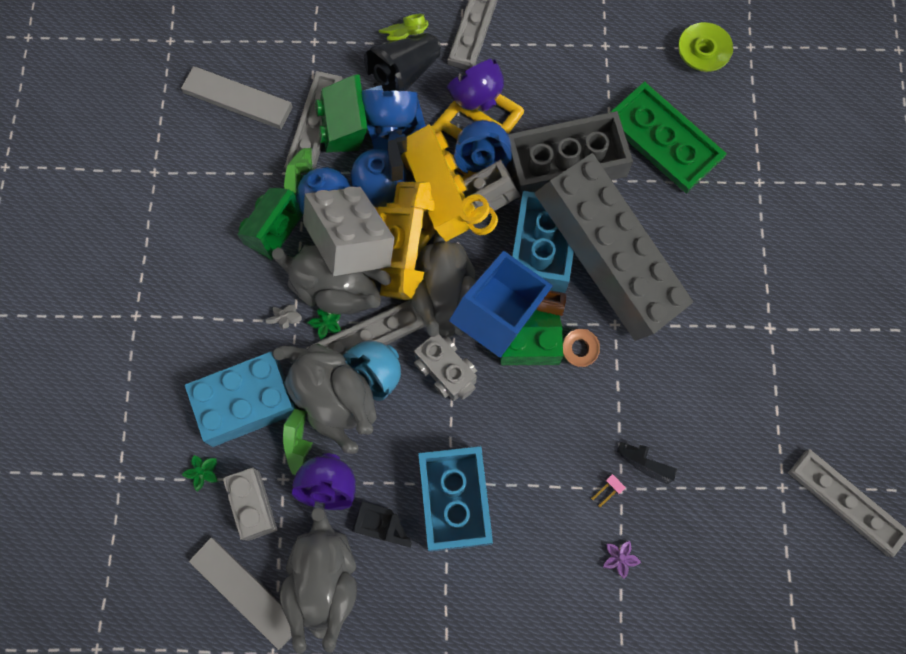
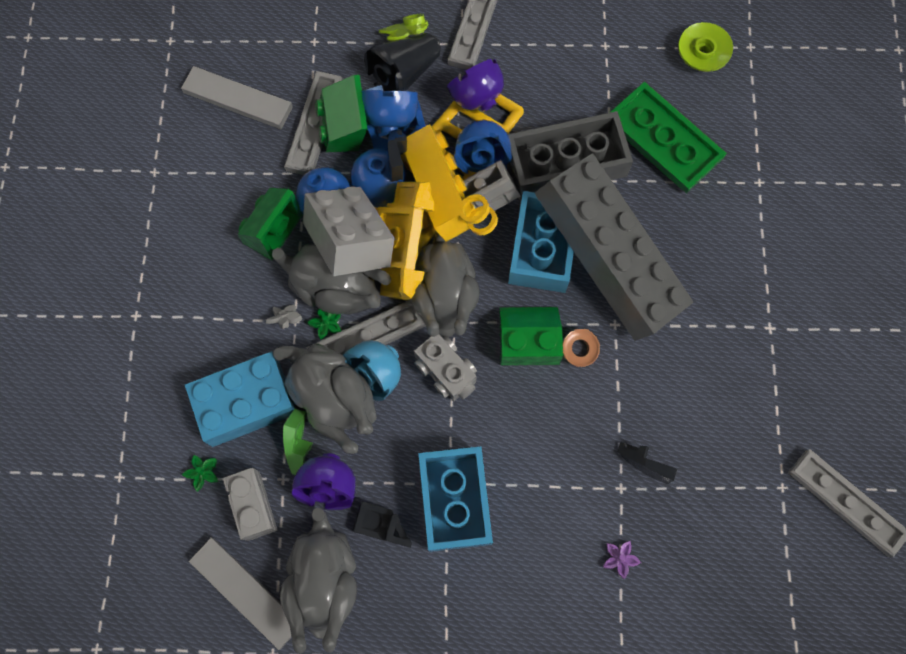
bright green slope [284,148,312,197] -> none
blue piece [449,251,553,358] -> none
reddish brown tile [536,290,566,316] -> none
bright pink piece [591,474,626,507] -> none

